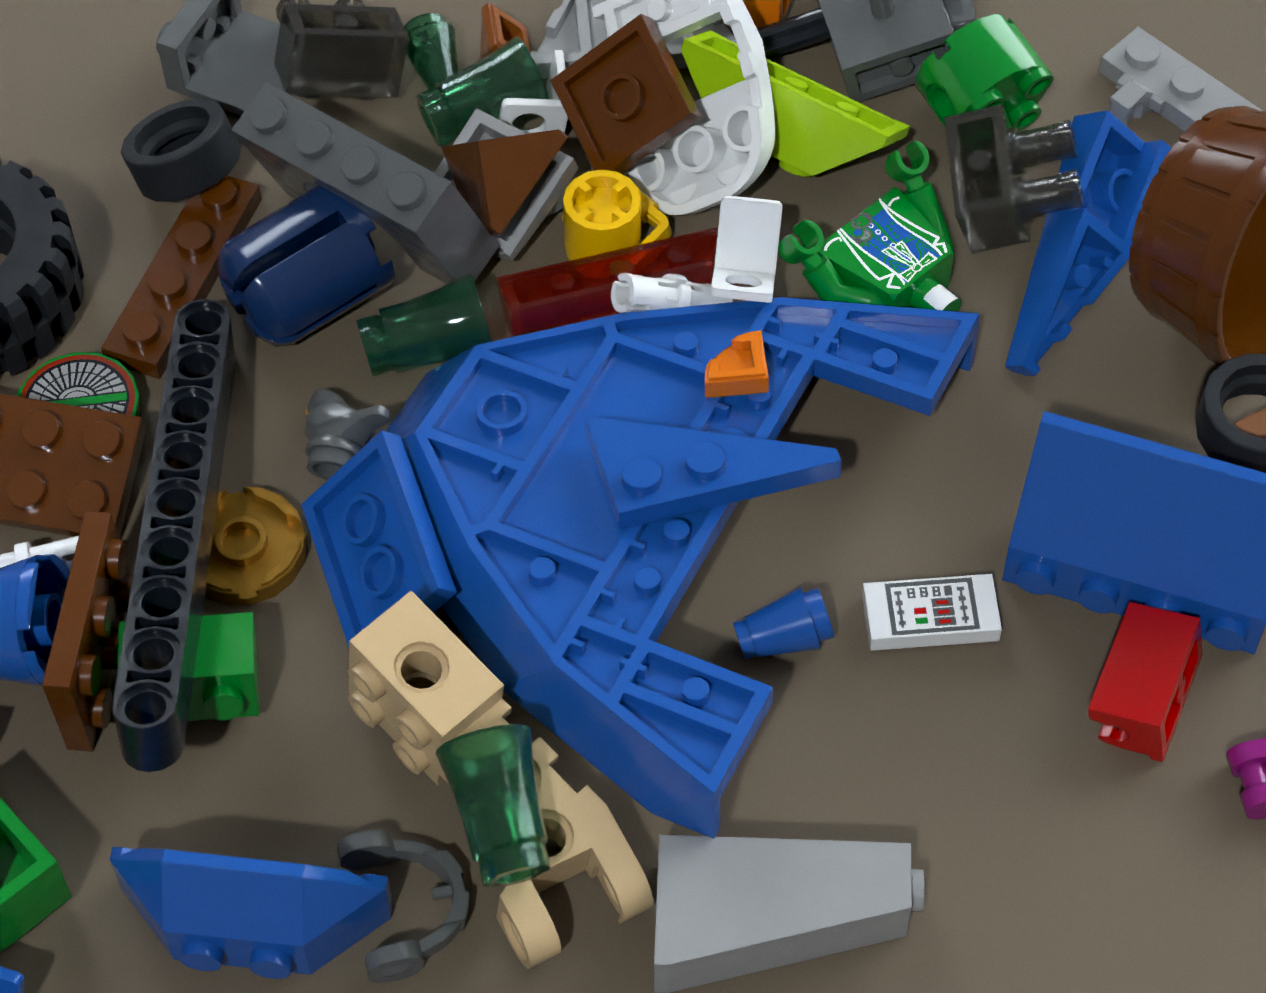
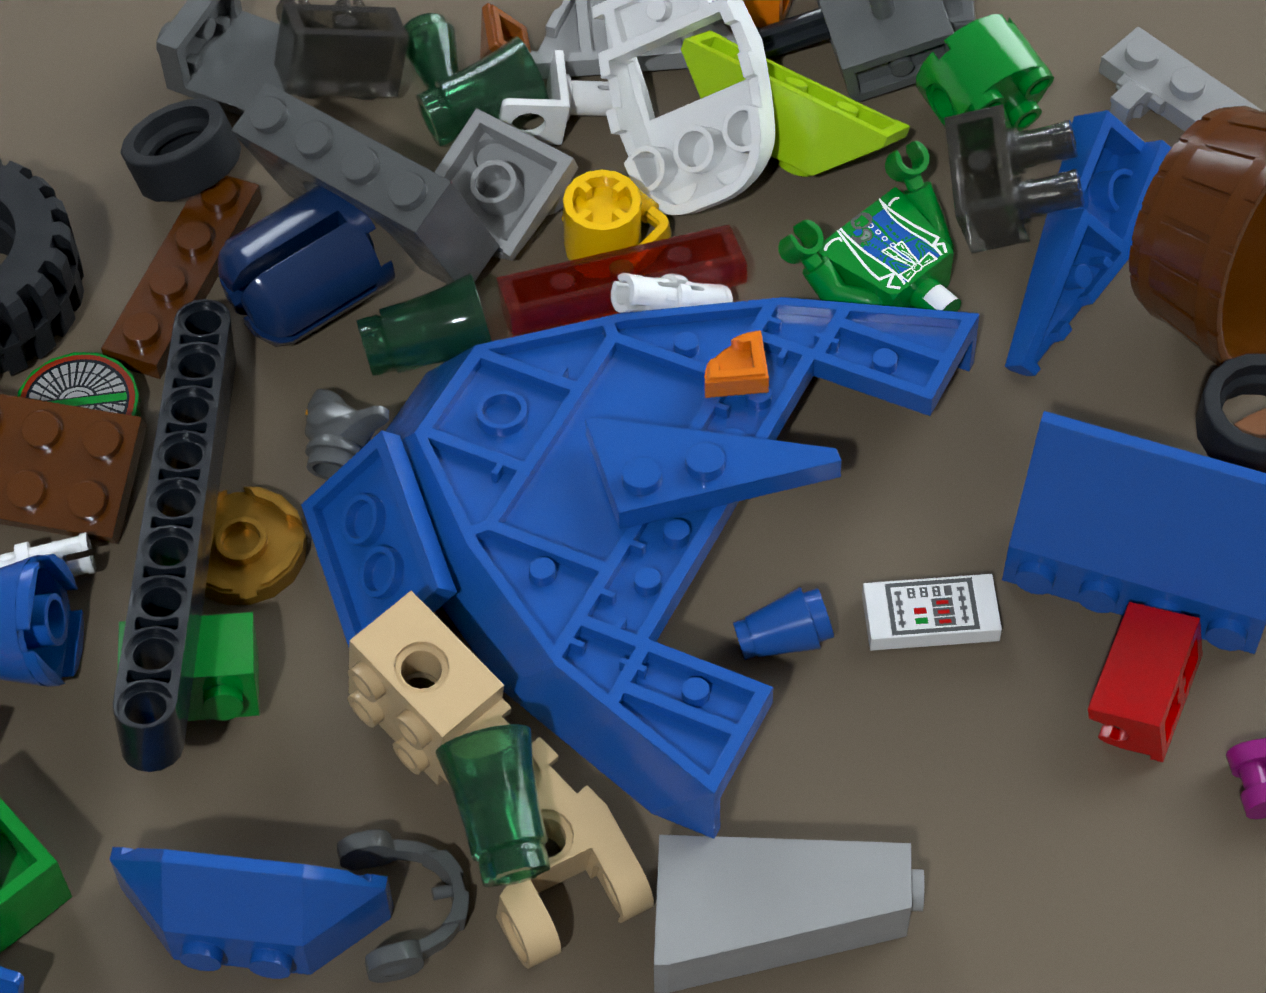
reddish brown plate [42,511,133,752] -> none
reddish brown slope [441,129,568,235] -> none
reddish brown plate [550,14,702,174] -> none
white bracket [710,195,783,303] -> none

